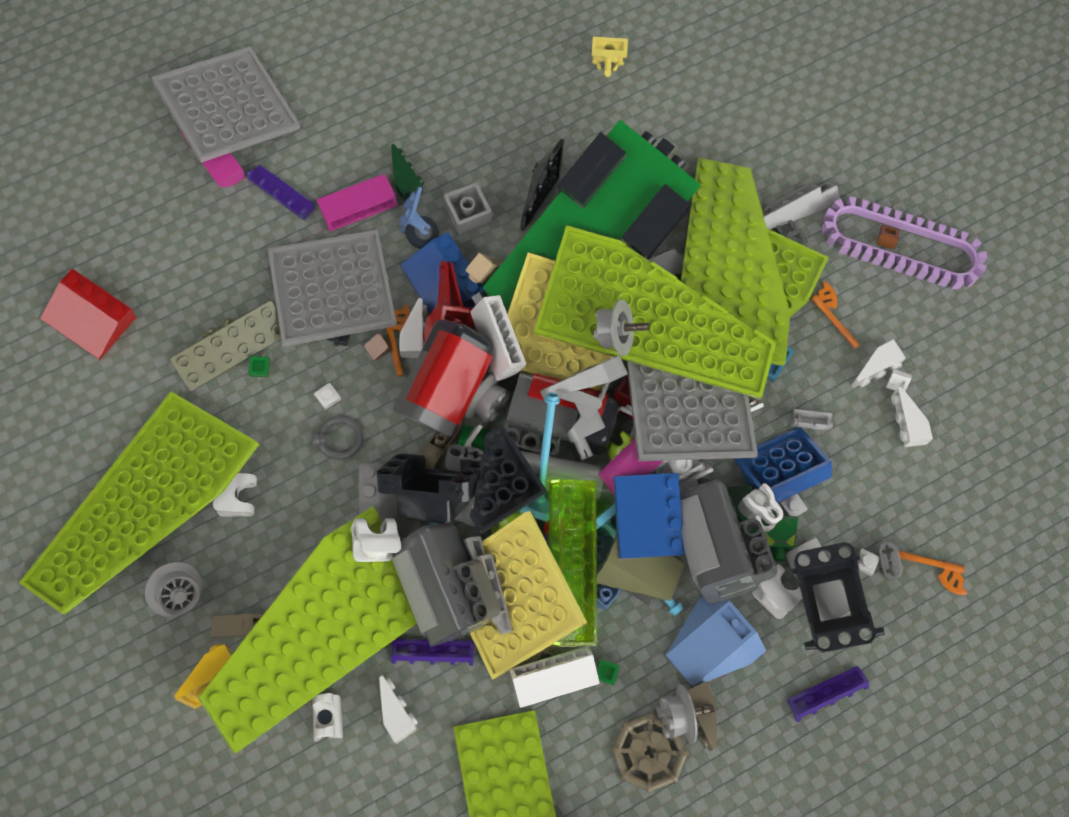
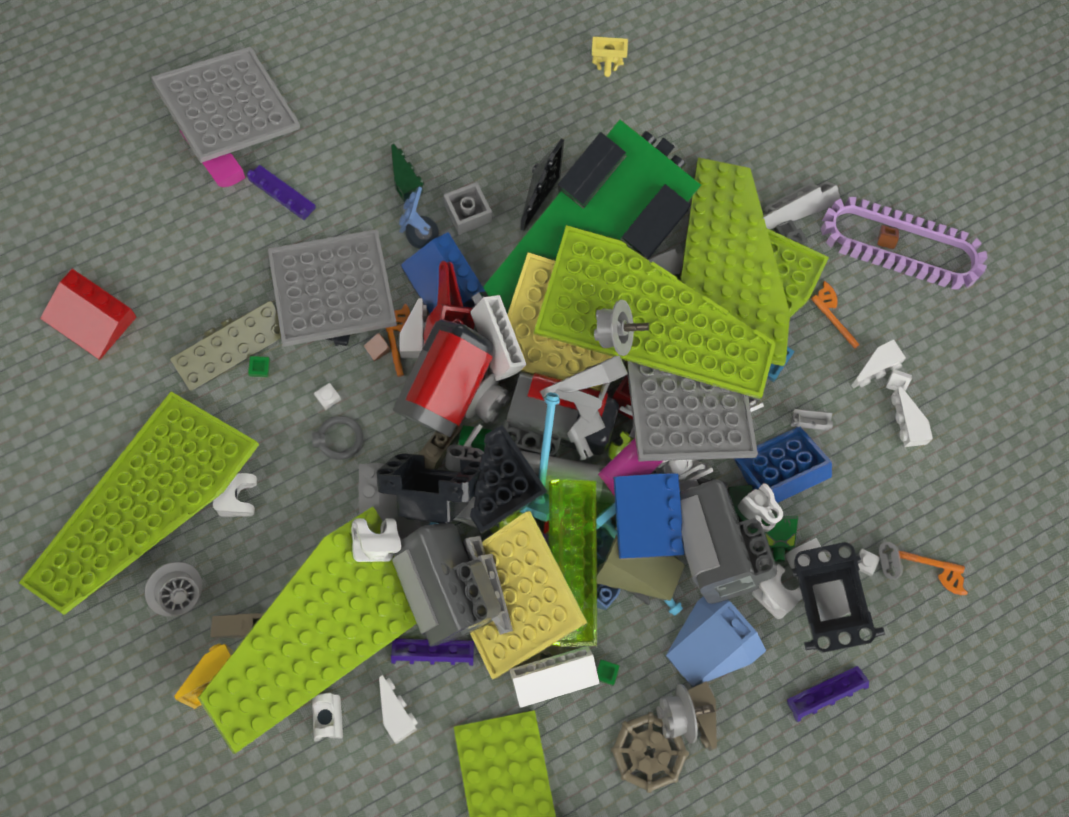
dark pink brick [316,174,397,232] -> none
tan slope [465,253,502,284] -> none
white plate [779,494,808,516] -> none

